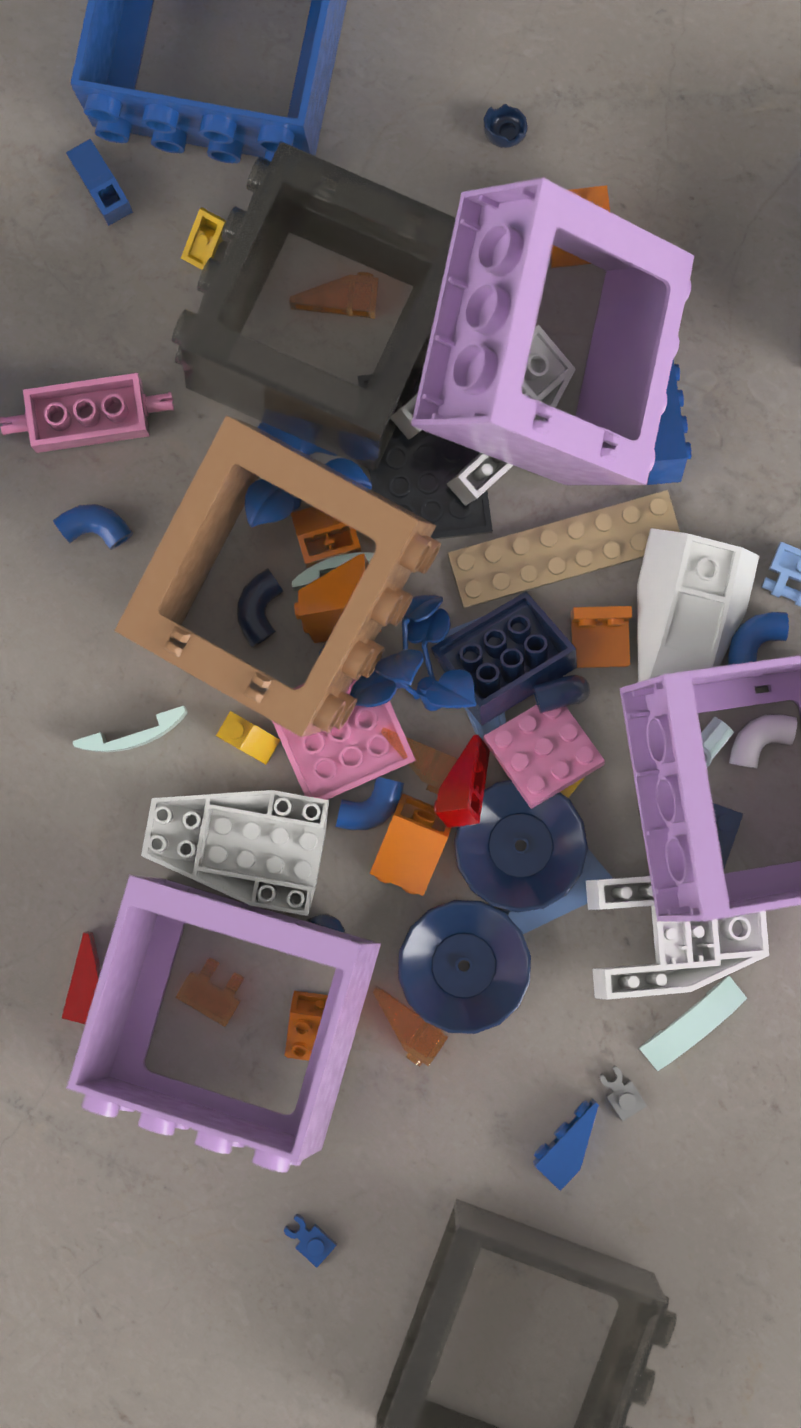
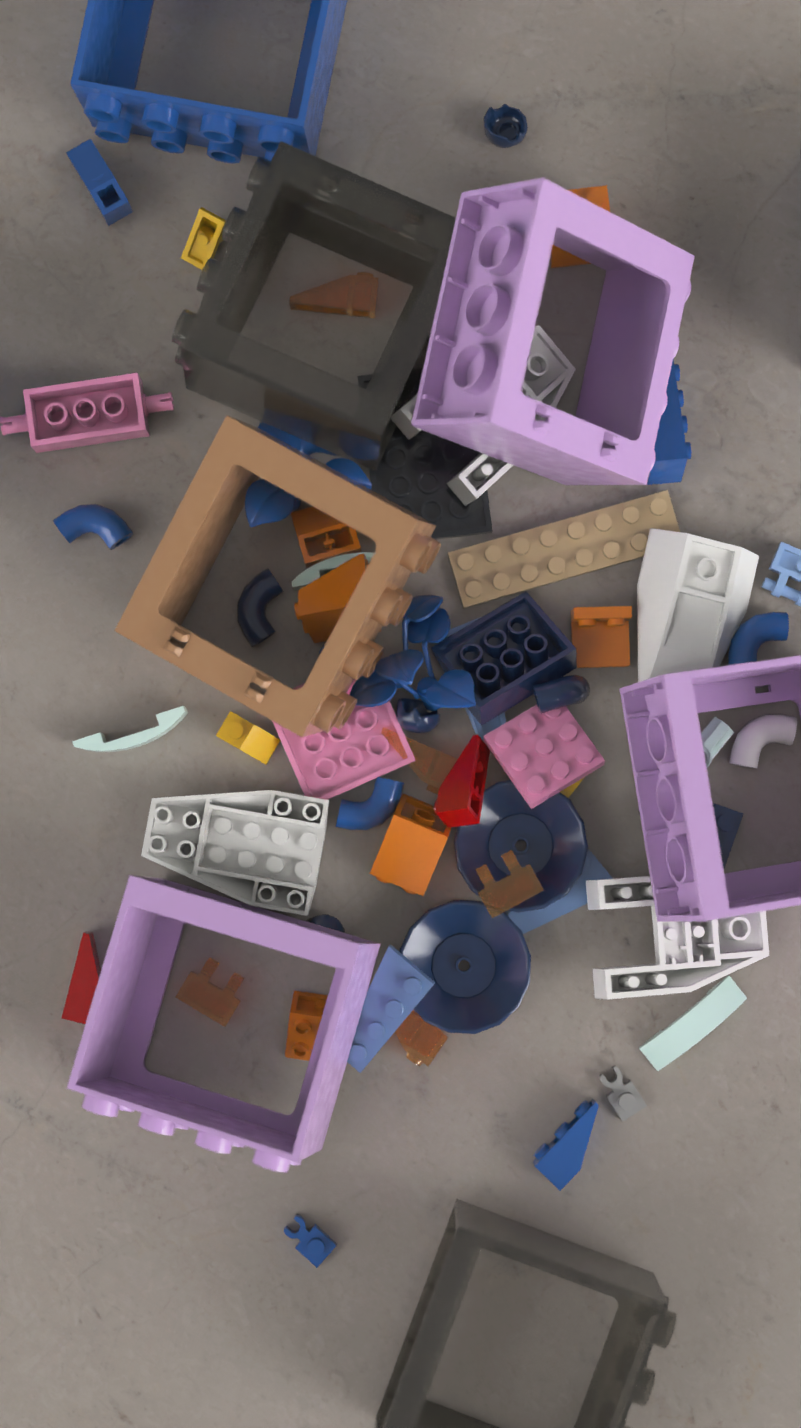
none -> medium blue wing [347,945,435,1073]
none -> dark blue hair [396,698,440,734]
none -> clear orange plate [475,850,544,918]

